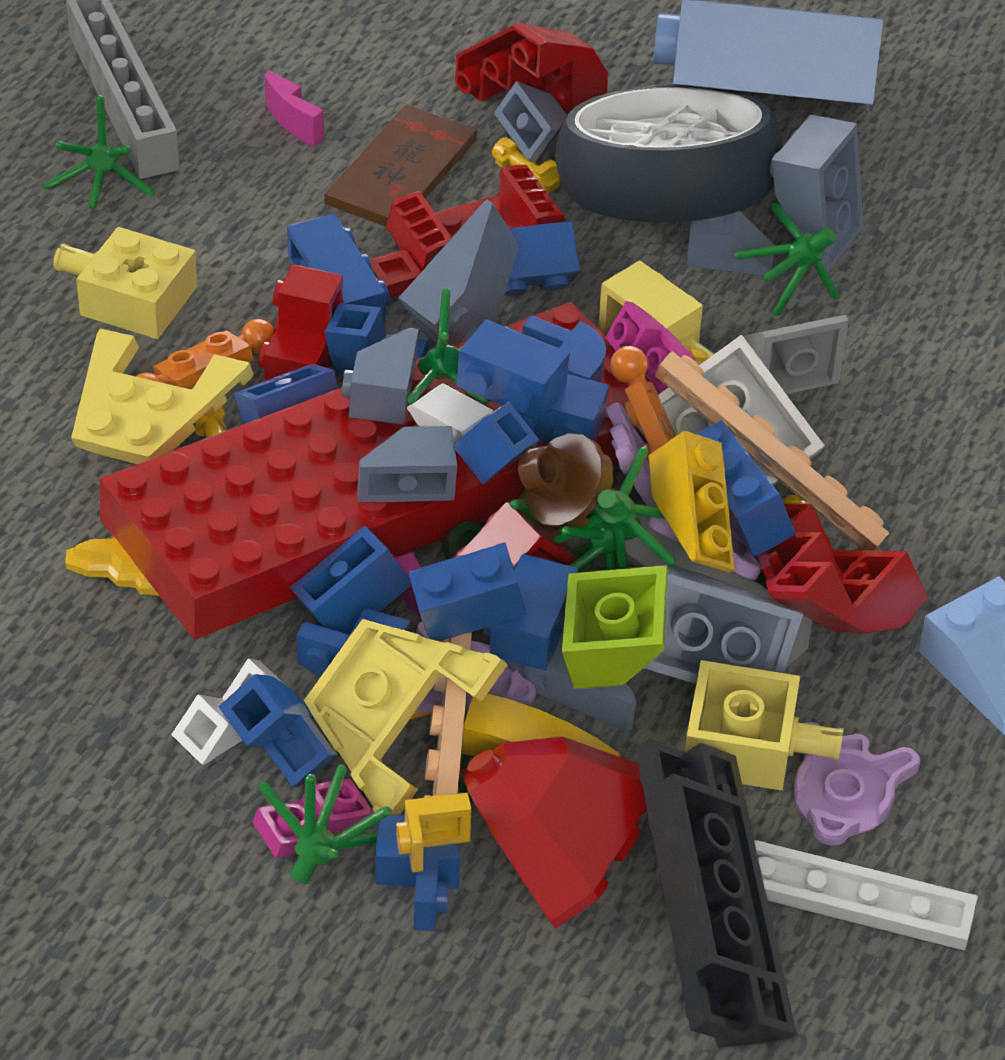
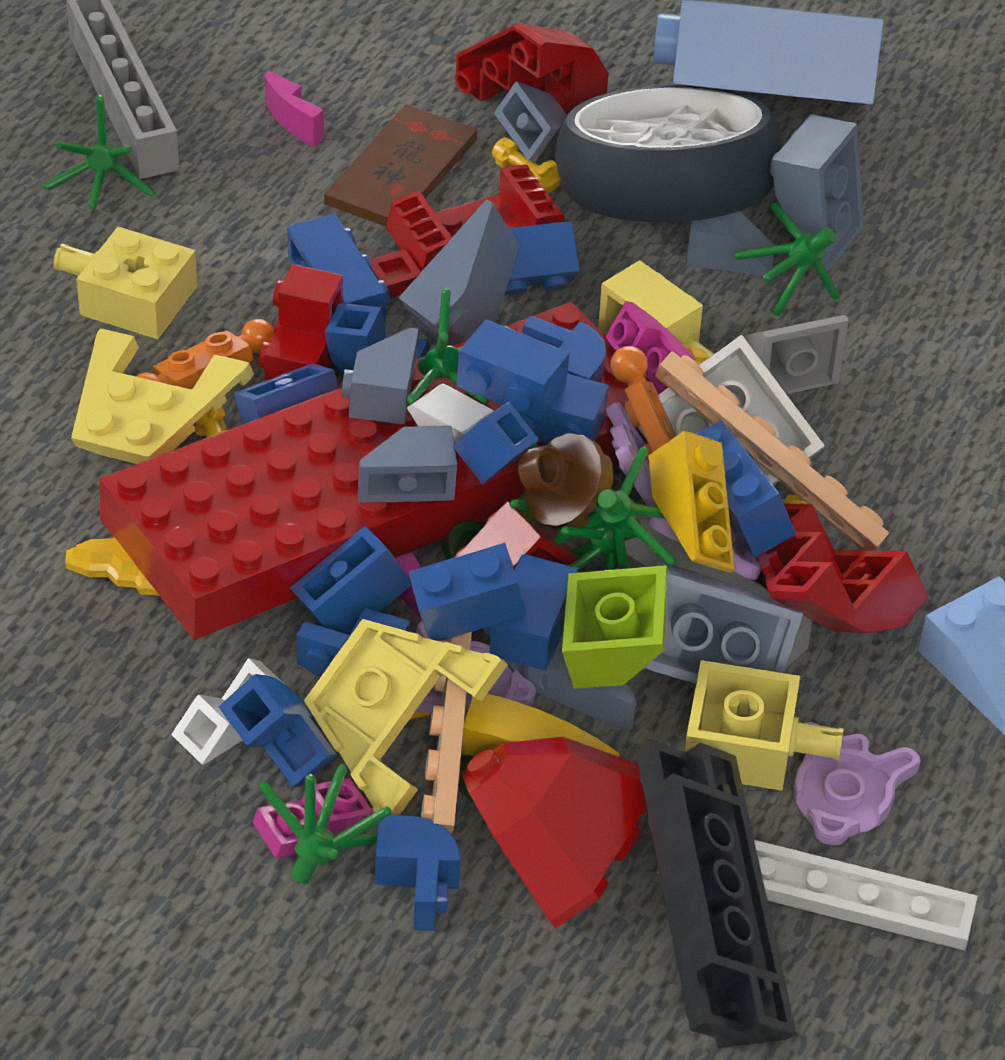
yellow bracket [396,793,471,873] -> none

